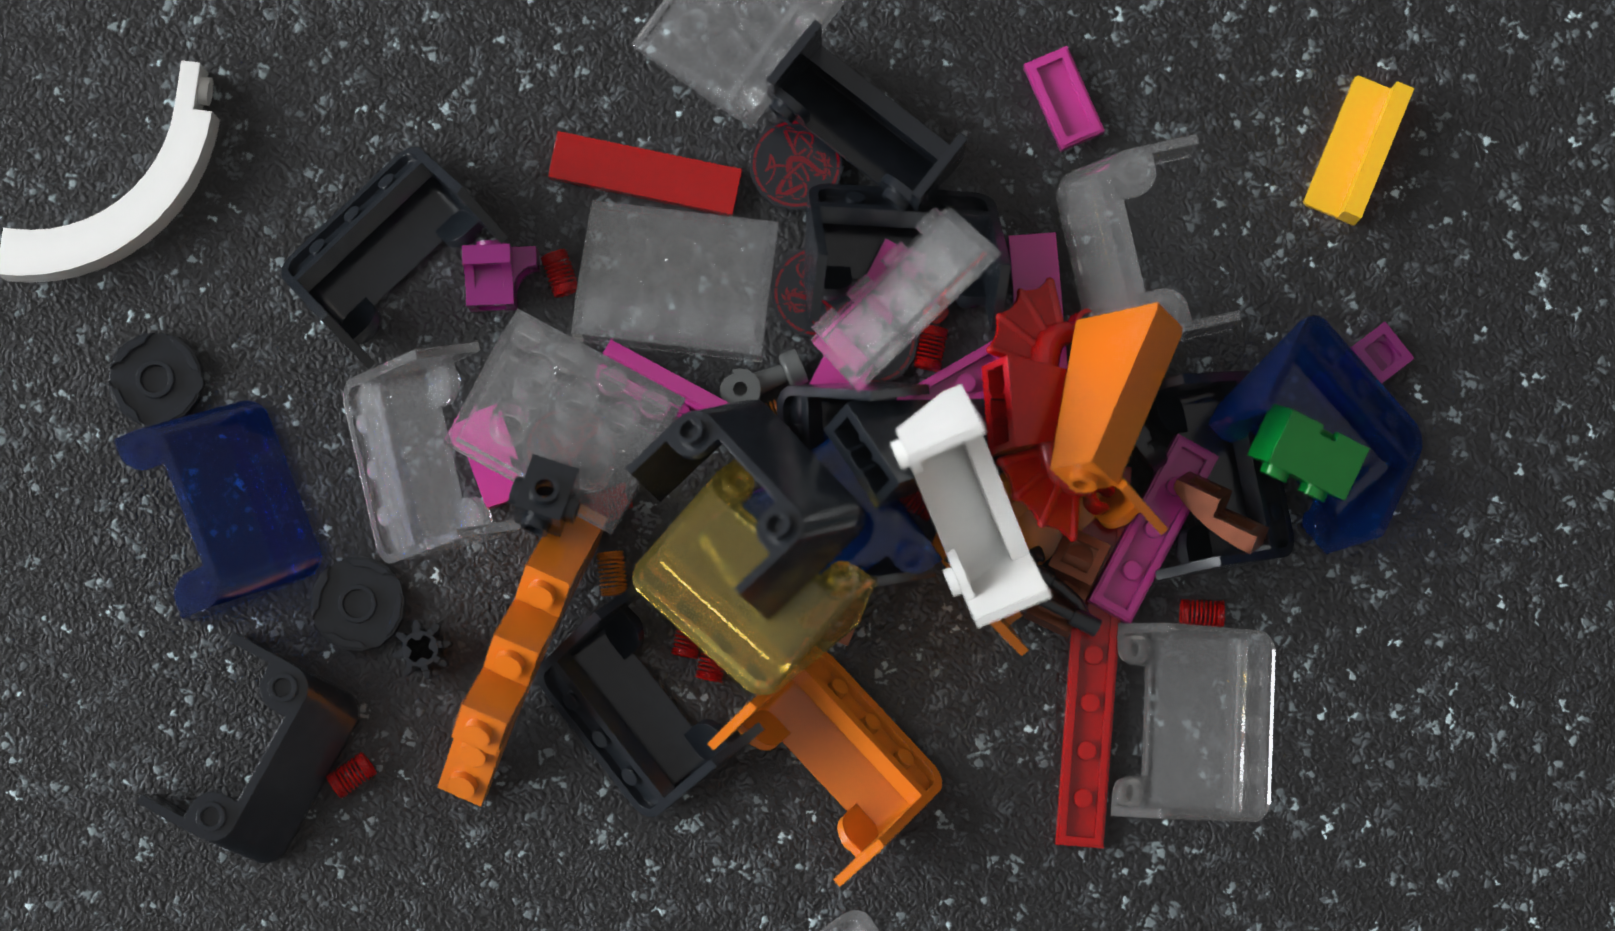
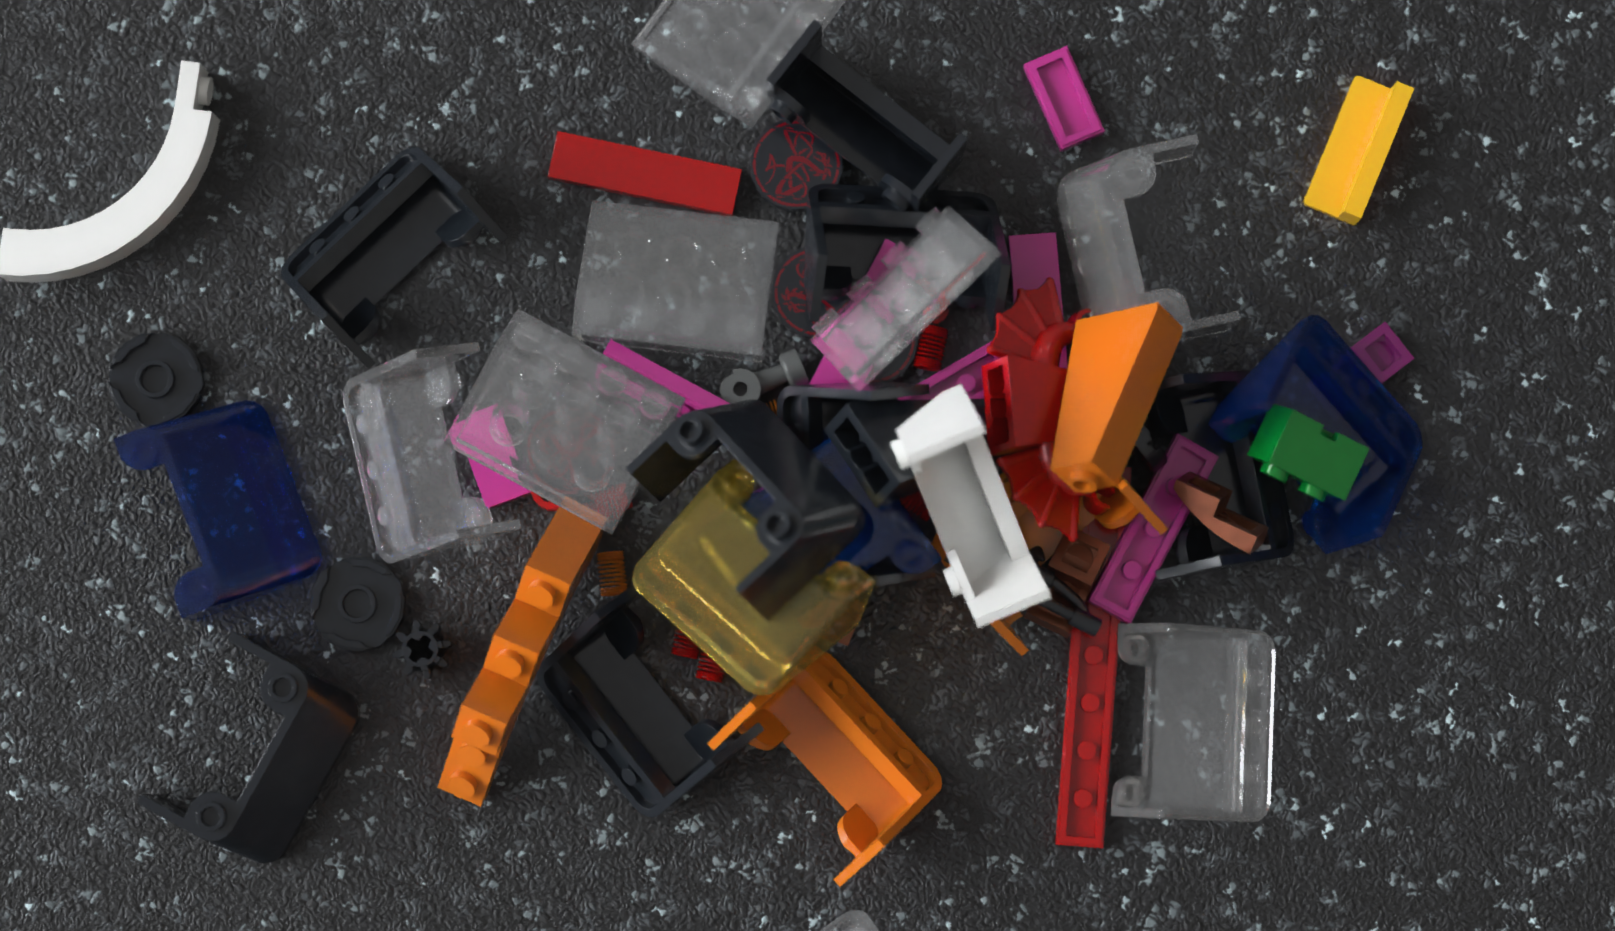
red piece [326,752,377,799] -> none
magenta brick [462,240,540,312] -> none
black brick [508,454,582,537] -> none
red piece [540,249,580,298] -> none
red piece [1179,599,1225,629] -> none

